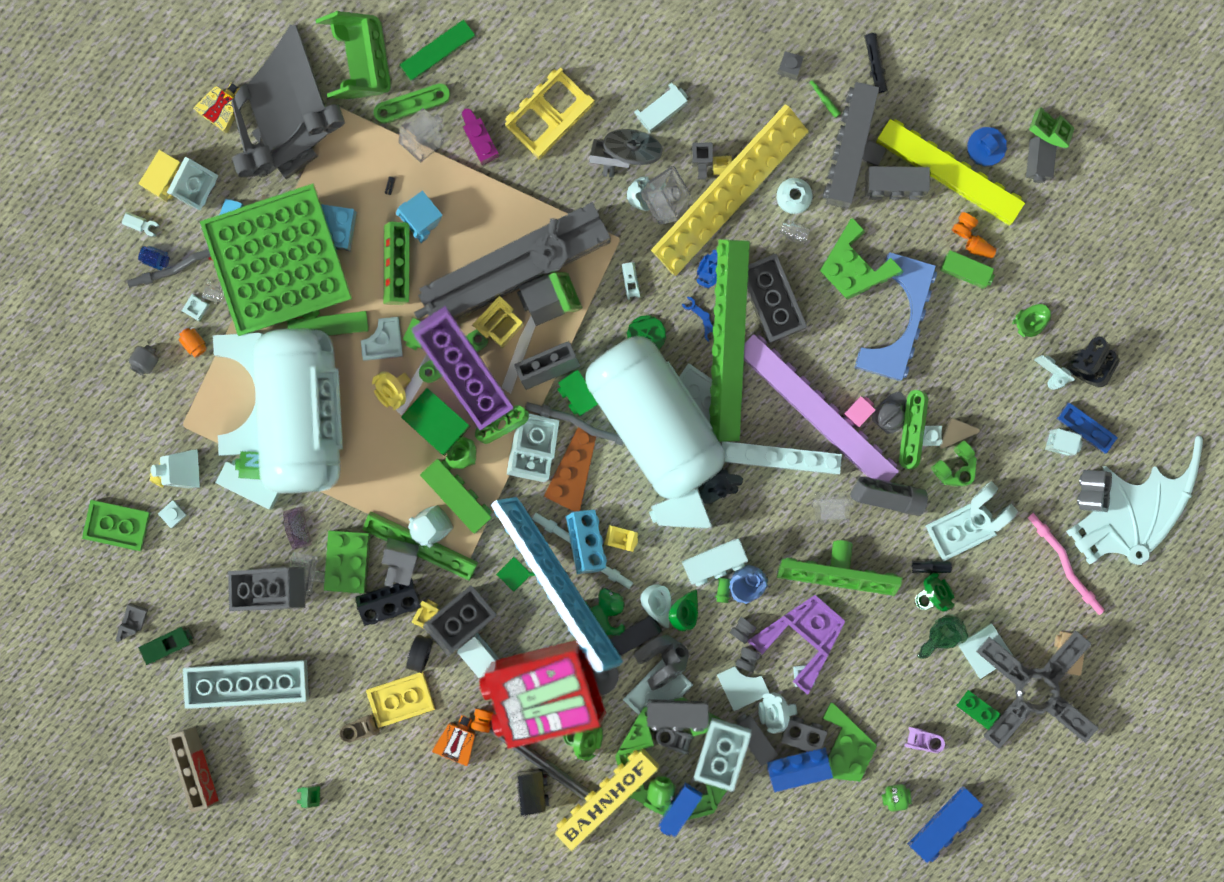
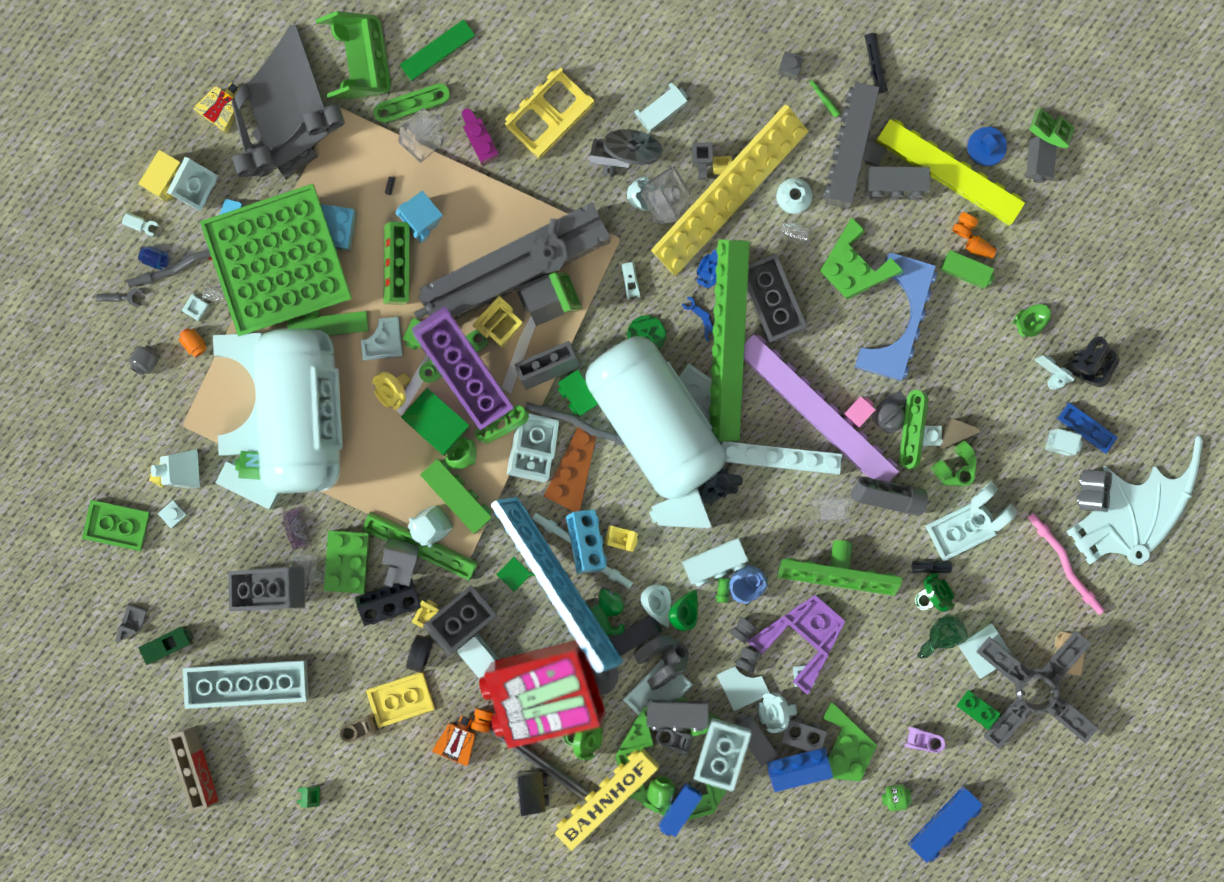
none -> dark grey piece [96,288,145,307]

